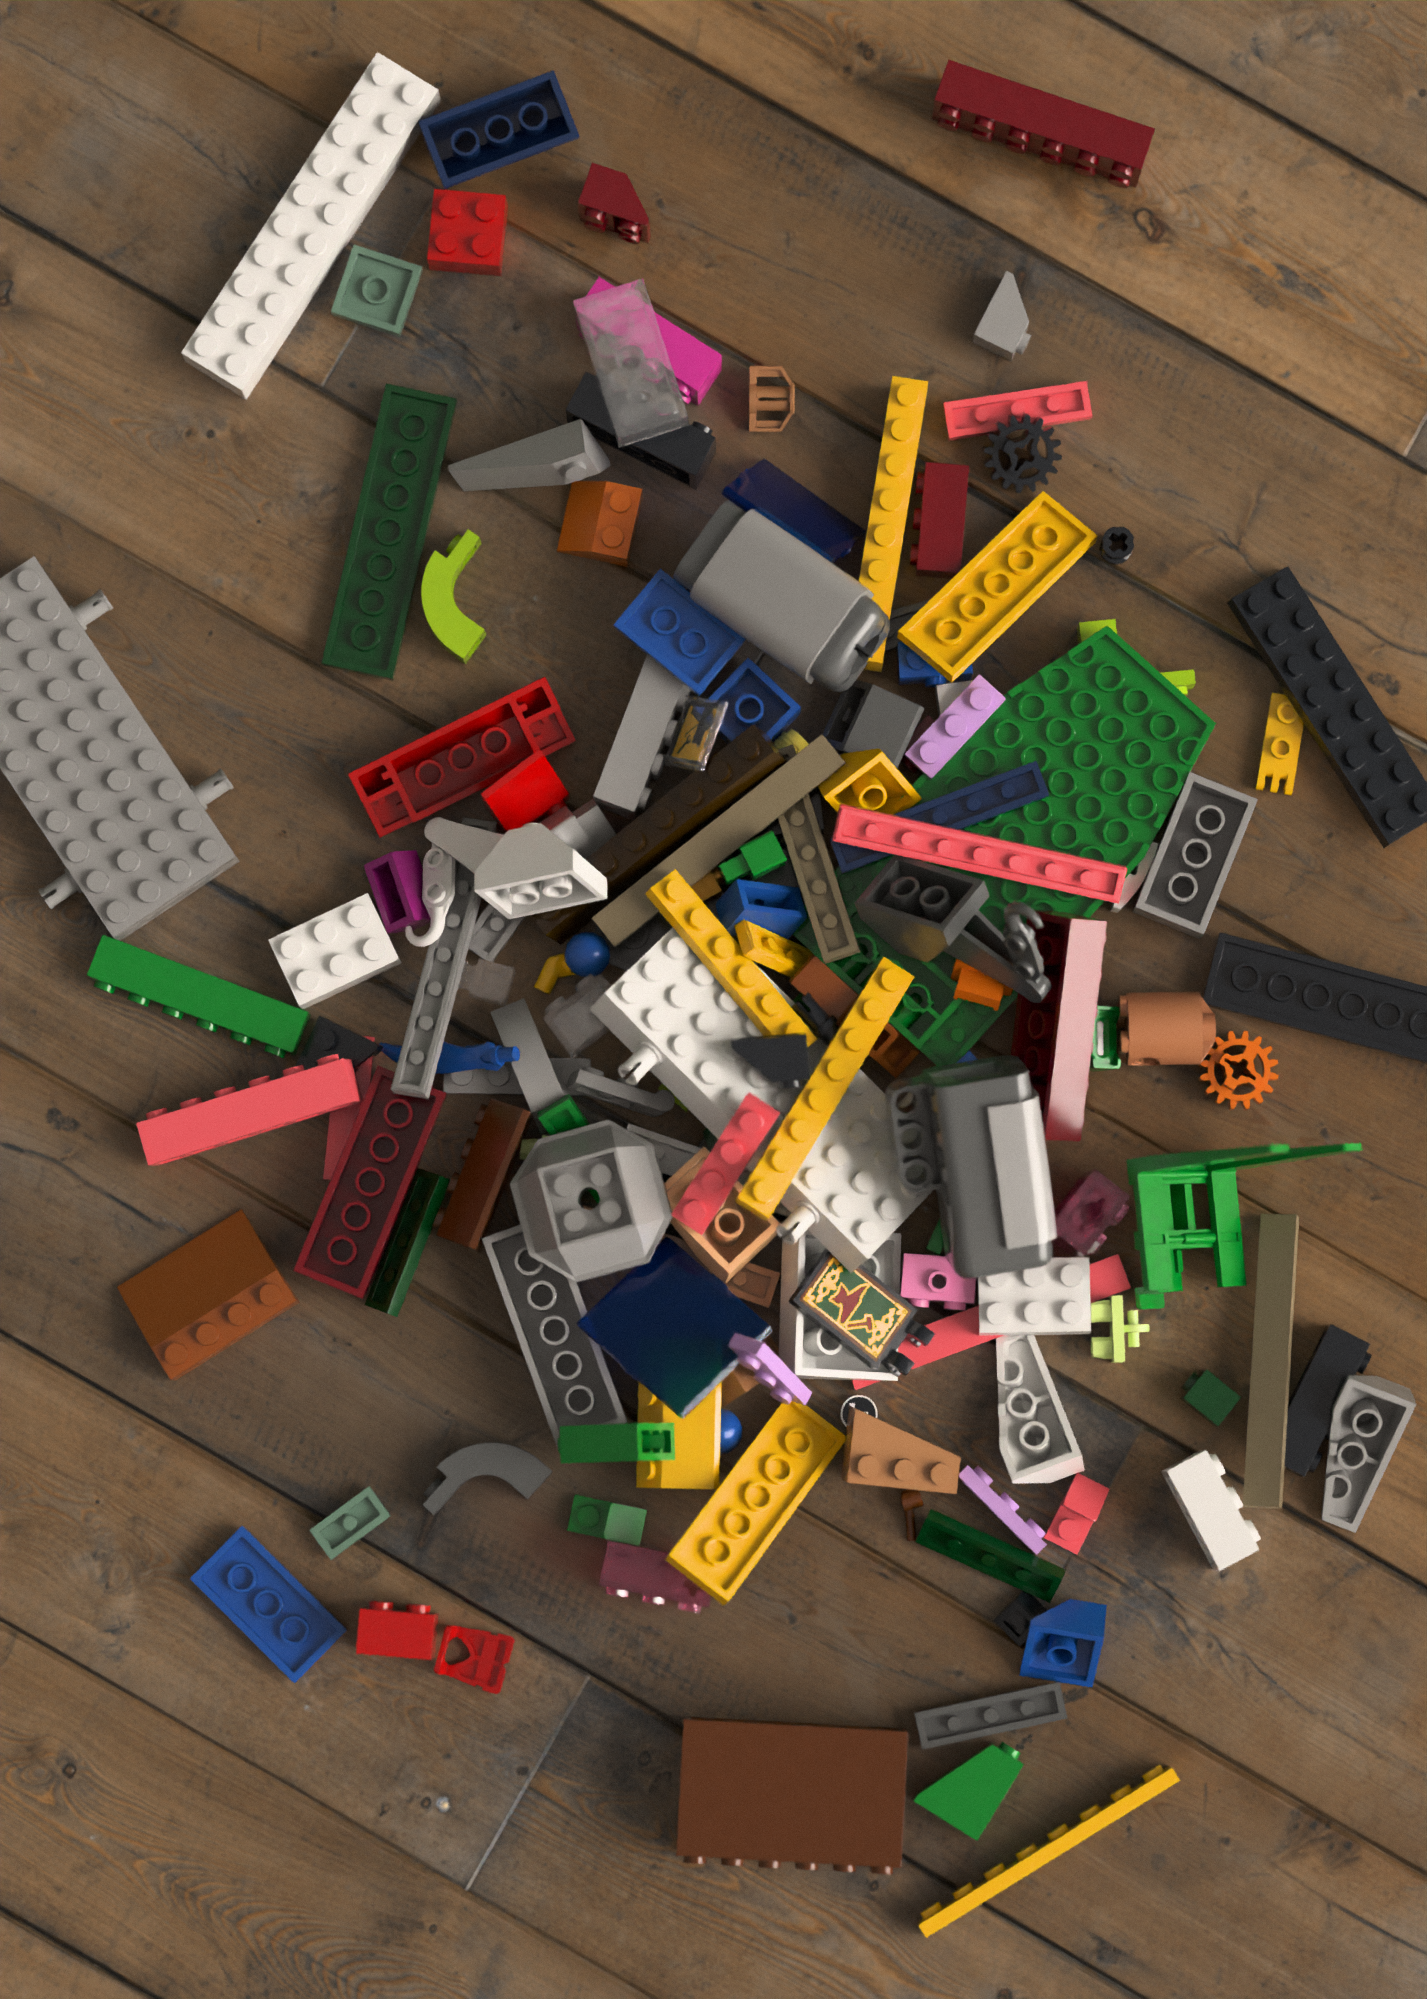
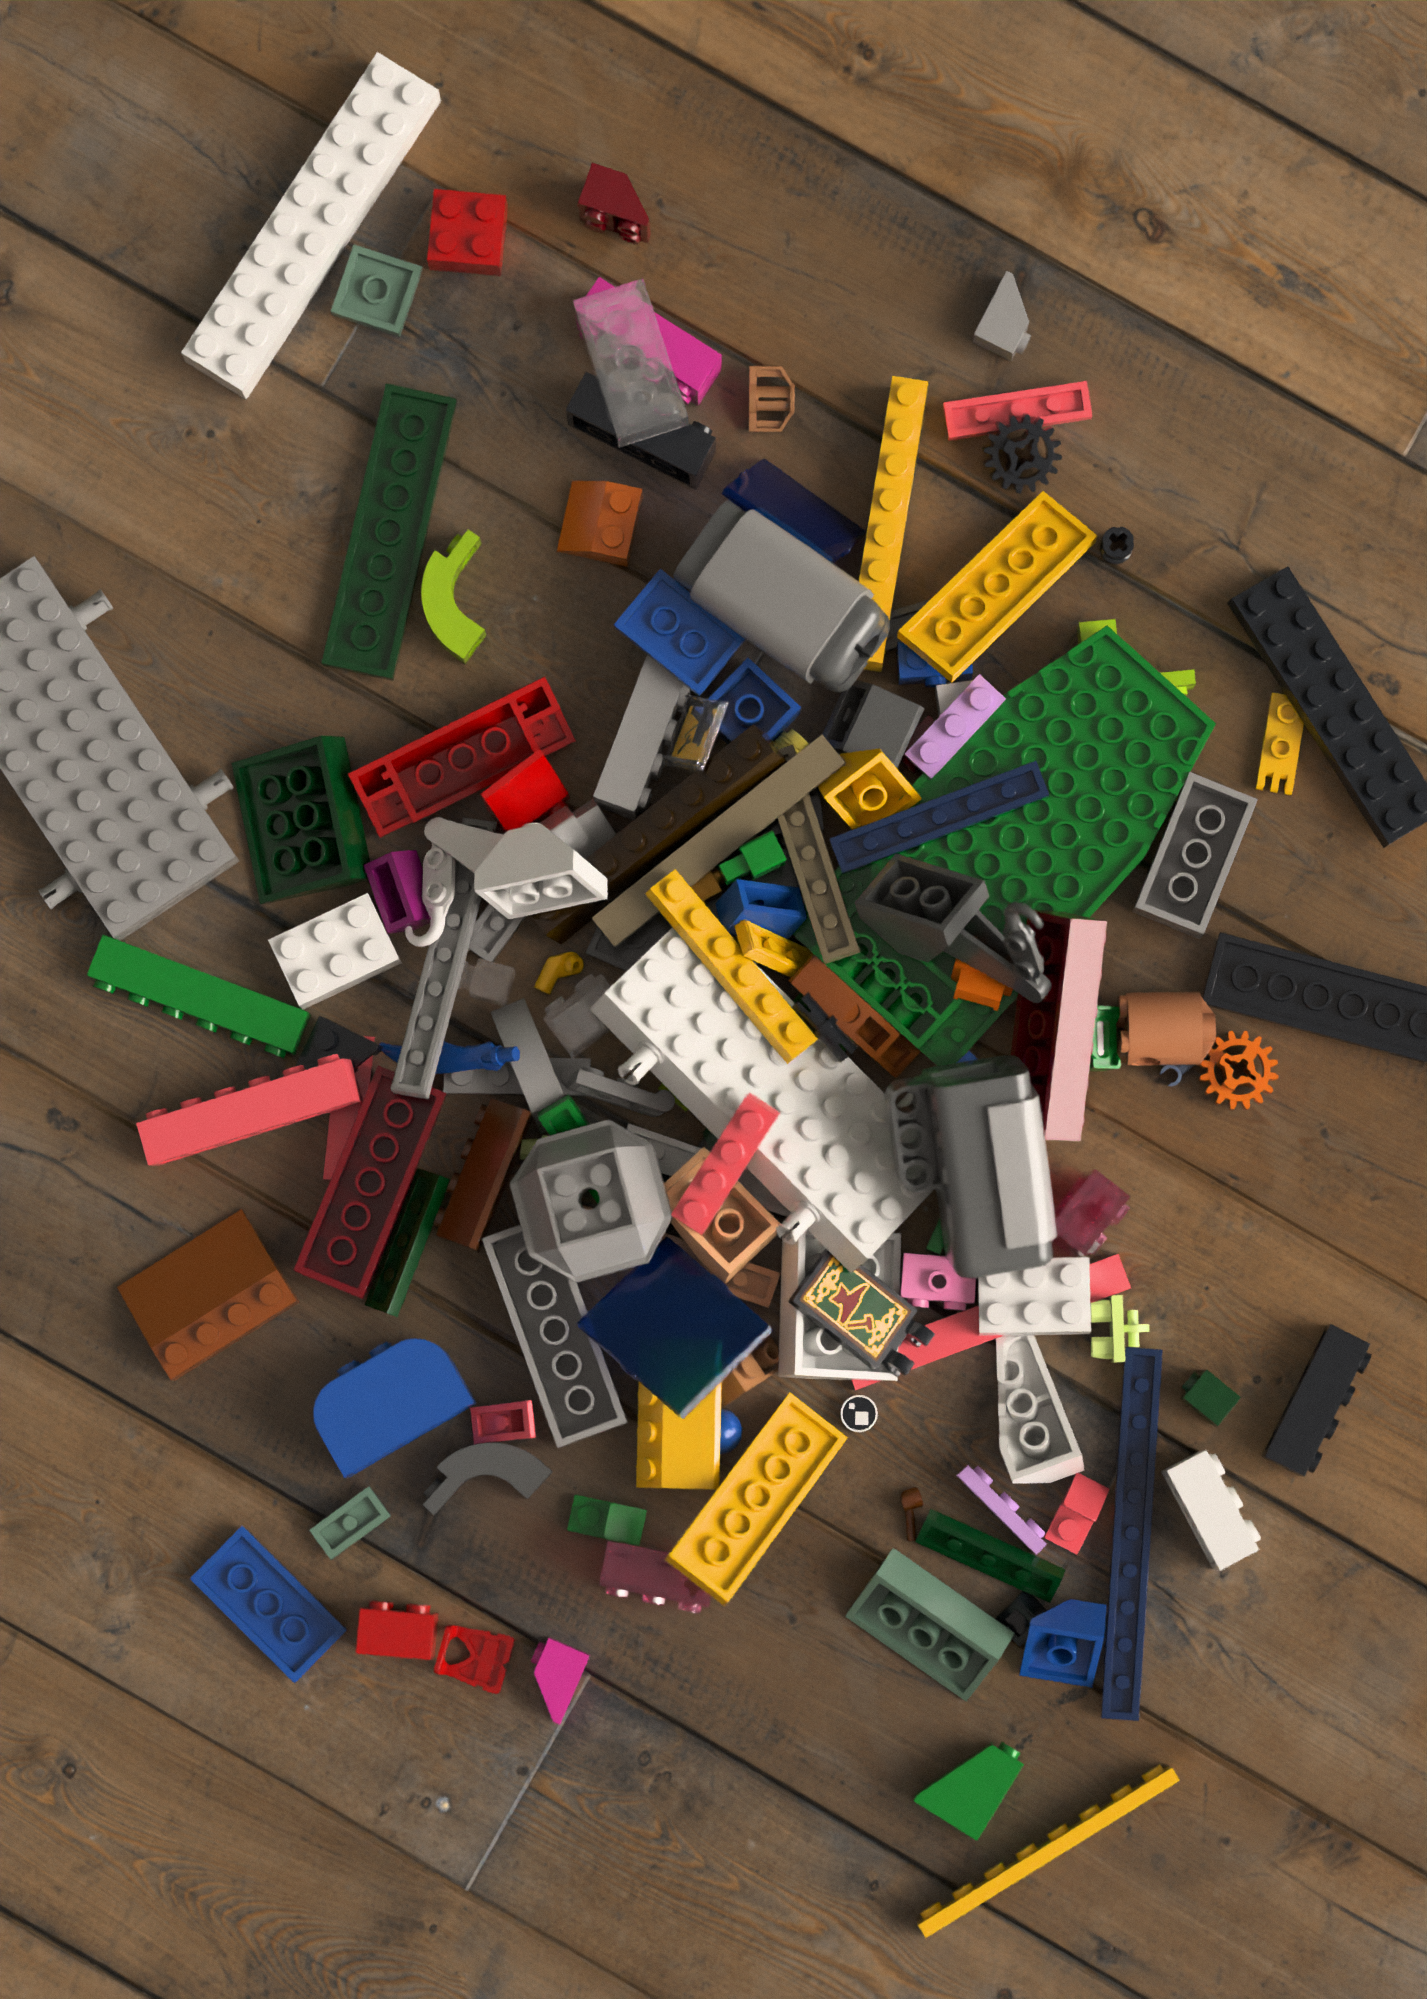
dark blue slope [418,70,580,189] -> none
light grey wedge [448,419,610,491] -> none
green slope [557,1423,675,1463] -> none
blue piece [565,932,610,978] -> none
reddish brown brick [676,1716,908,1874] -> none
lavender plate [728,1333,812,1406] -> none
black slope [730,1032,810,1088] -> none
yellow plate [734,957,914,1221] -> none
coral tile [832,803,1127,904] -> none
medium nougat wedge [841,1405,961,1494] -> none
dark red brick [910,462,969,579] -> none
dark grey plate [914,1681,1067,1750] -> none
dark red brick [932,60,1155,188] -> none
white slope [1110,842,1158,913] -> none
green piece [1126,1143,1362,1310] -> none
dark tan tile [1243,1214,1299,1509] -> none
light grey wedge [1321,1375,1416,1533] -> none
none -> dark green slope [231,735,370,904]
none -> blue brick [313,1339,477,1477]
none -> coral slope [470,1400,535,1444]
none -> dark pink slope [531,1637,590,1725]
none -> sand green slope [845,1548,1015,1701]
none -> dark blue plate [1101,1347,1163,1721]
none -> sand blue hand [1160,1055,1208,1086]

